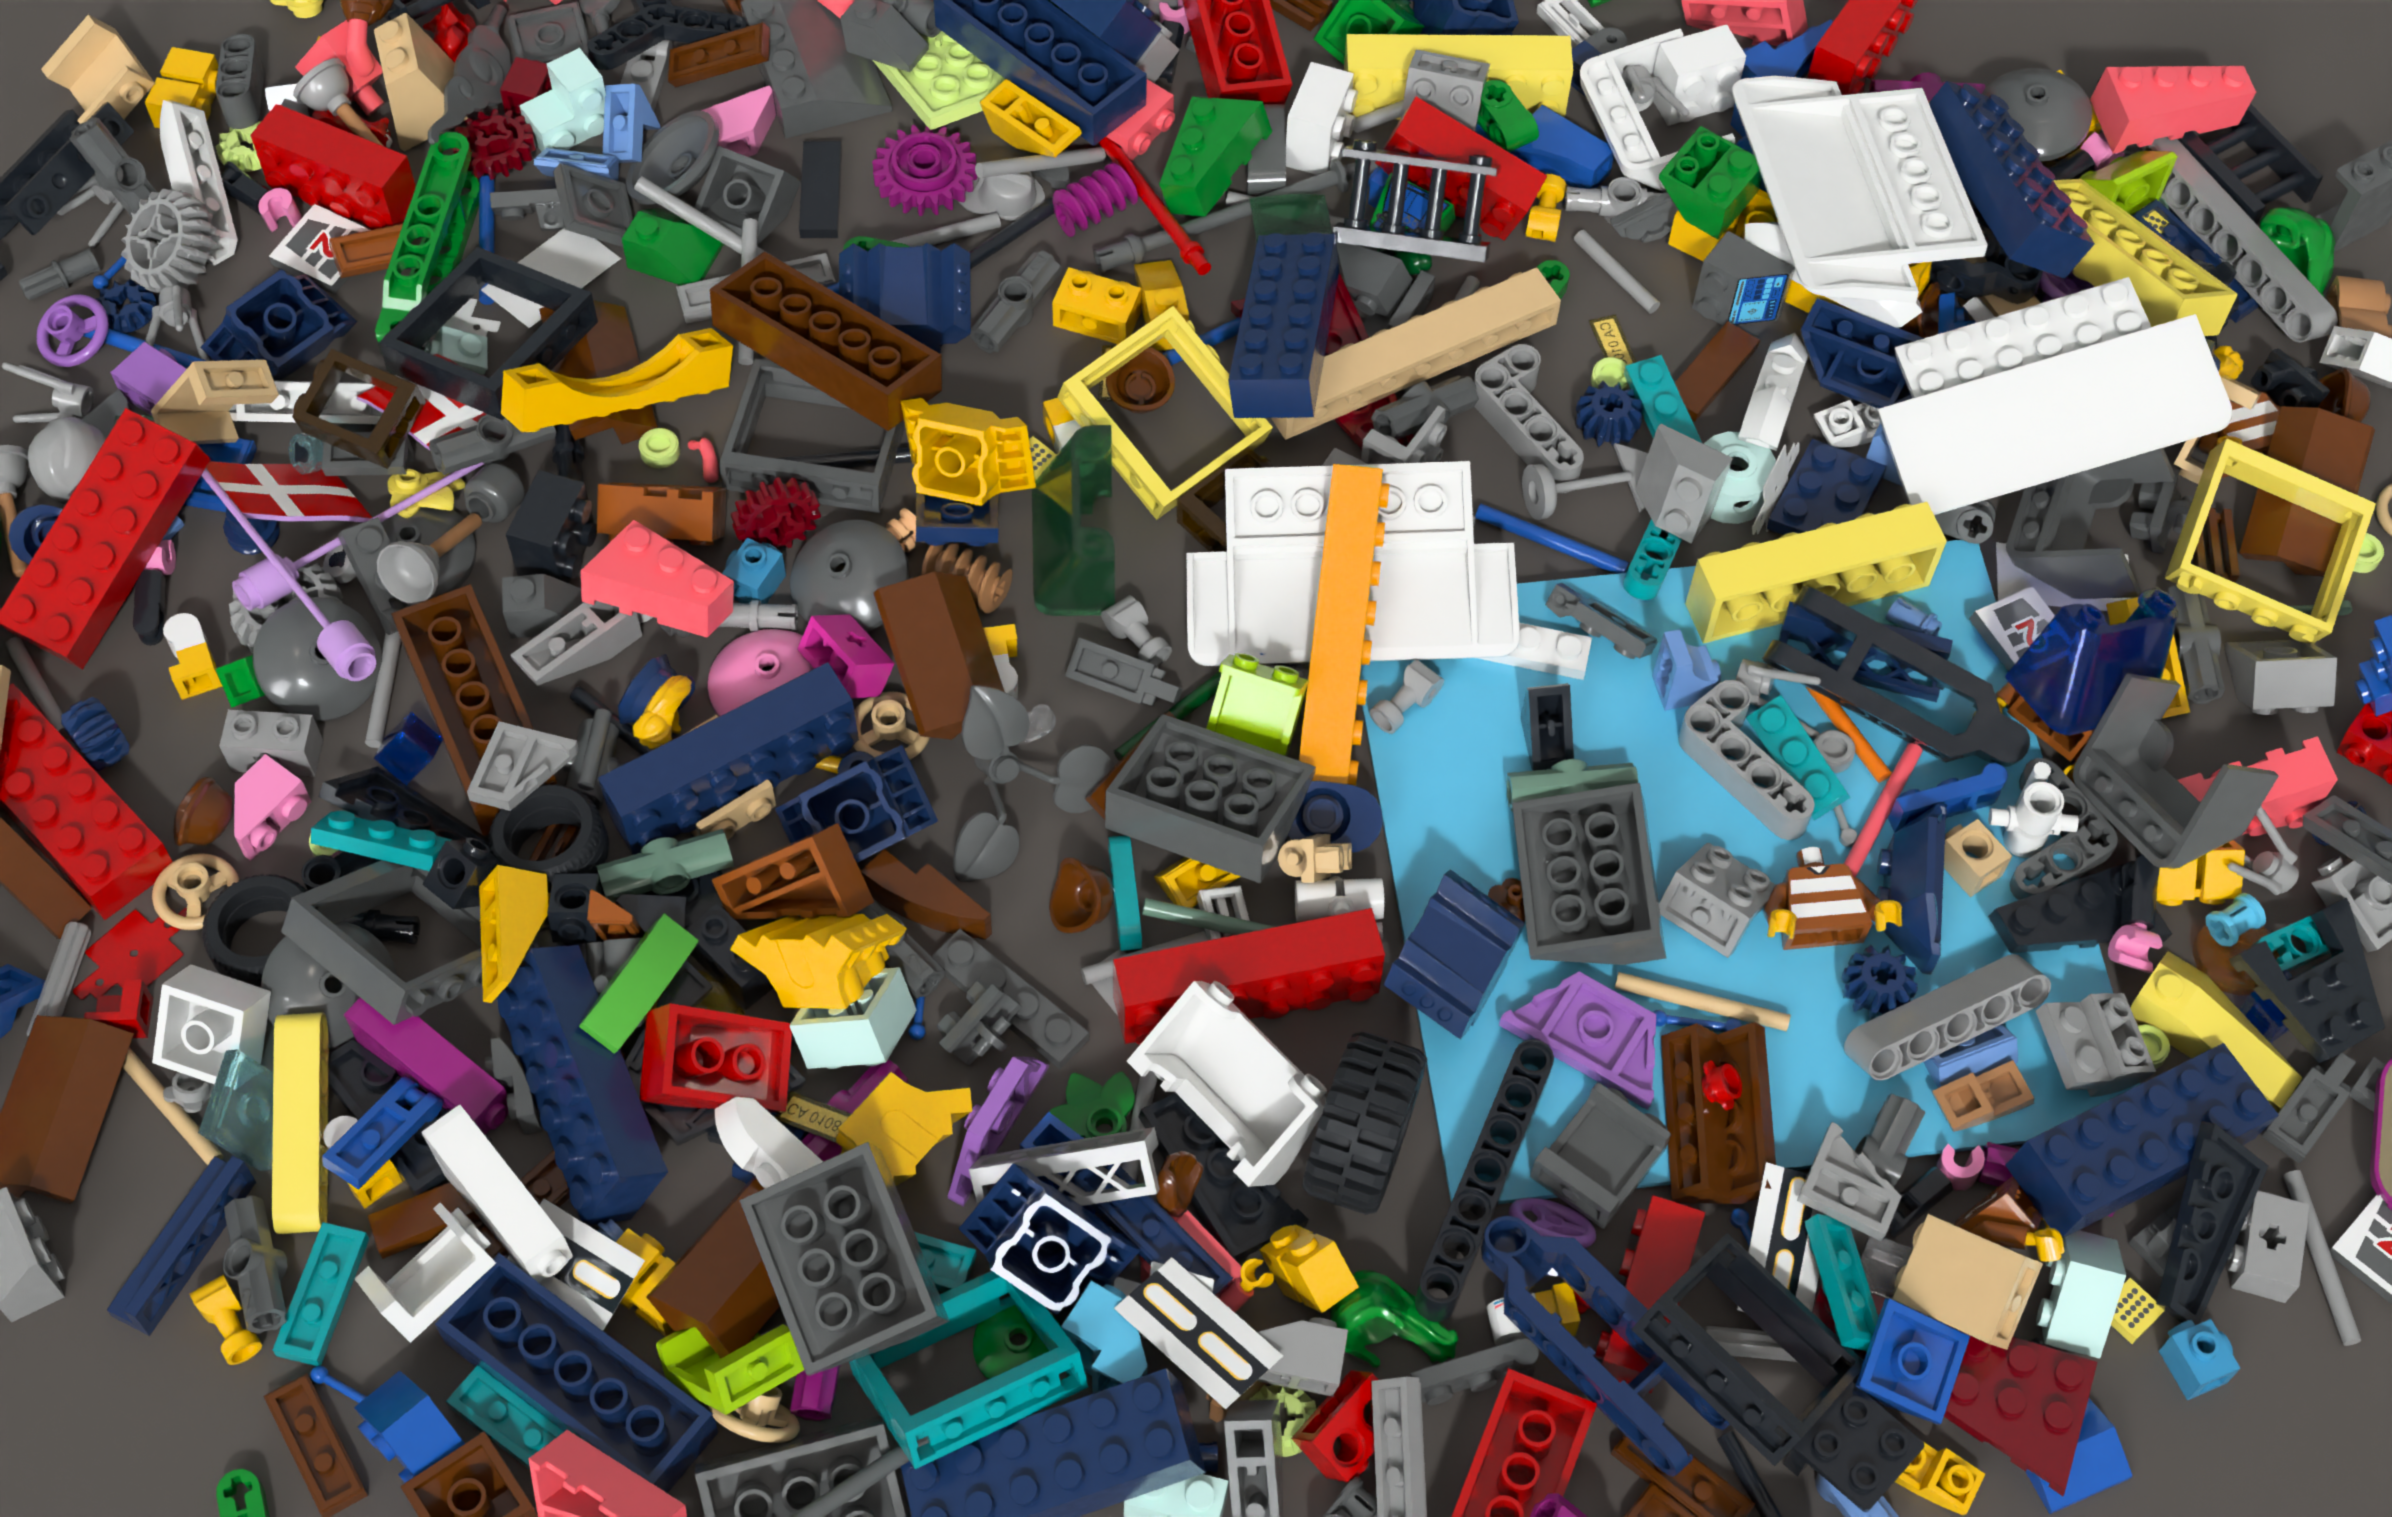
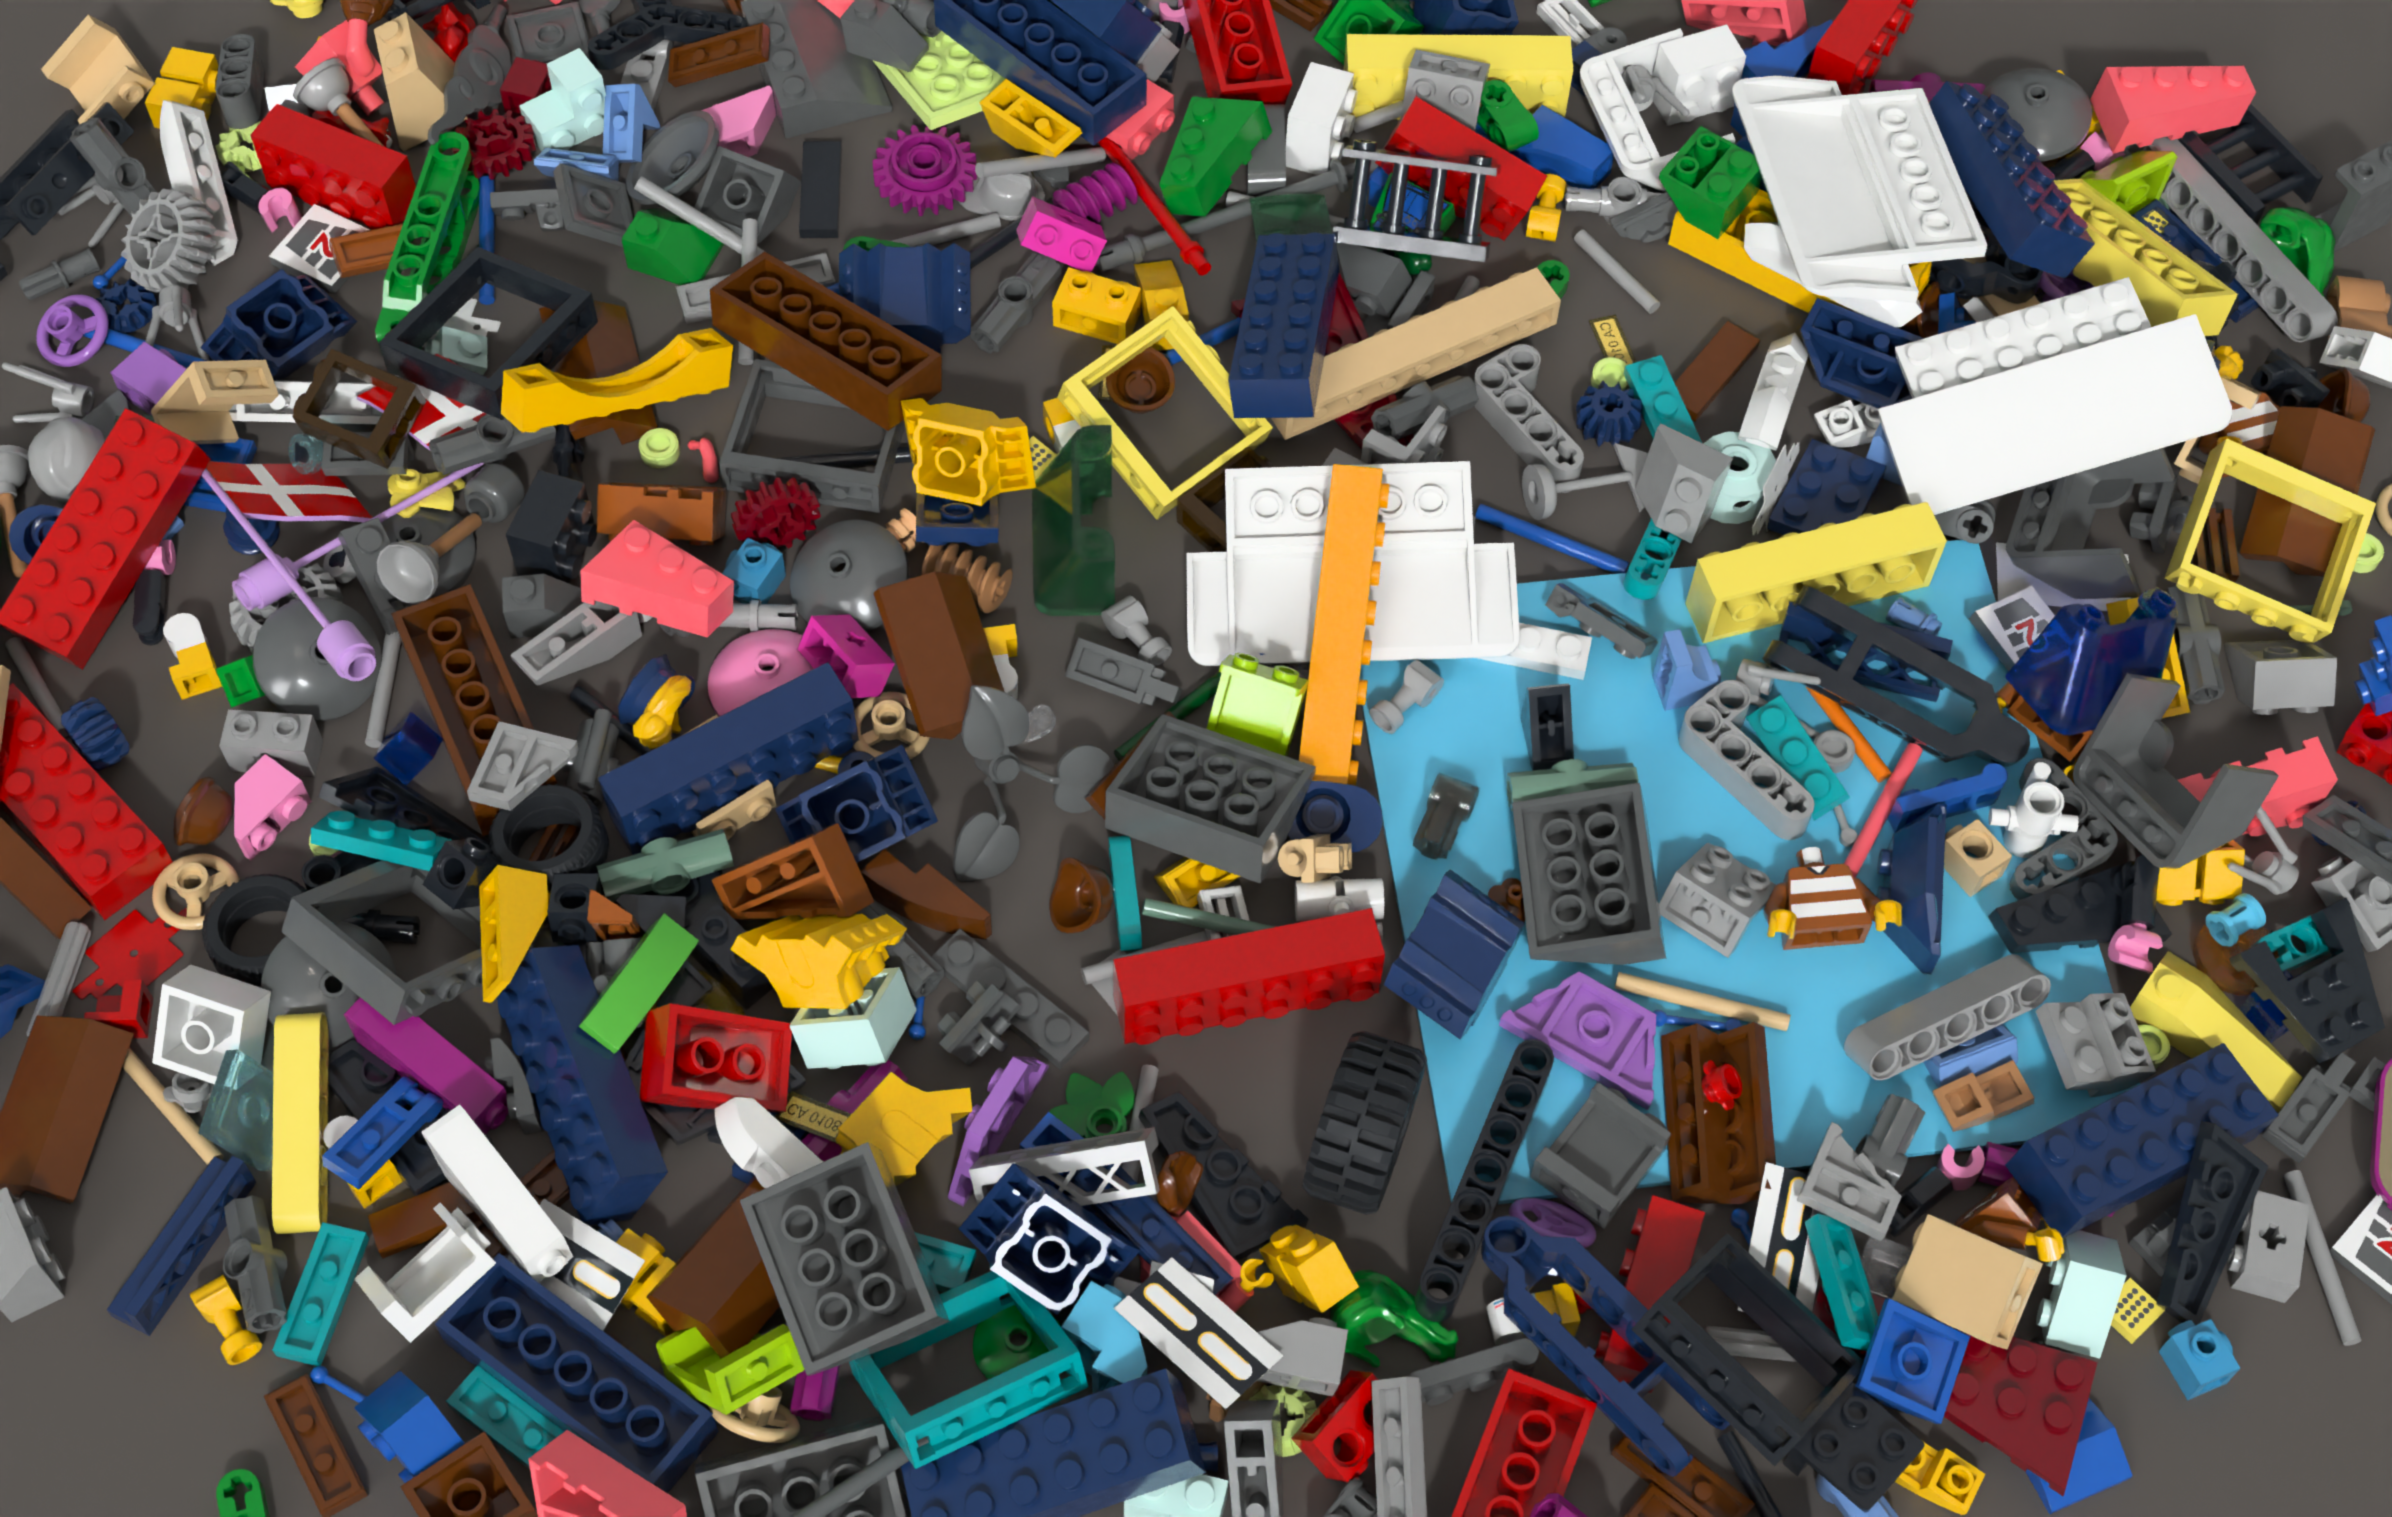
white sticker [481,228,621,328] -> none
white windscreen [1127,981,1327,1187] -> none
dark grey slope [1692,231,1795,326] -> none
dark blue gear [1841,945,1918,1020] -> none
none -> dark pink brick [1016,196,1107,272]
none -> clear smoke piece [1413,772,1480,860]

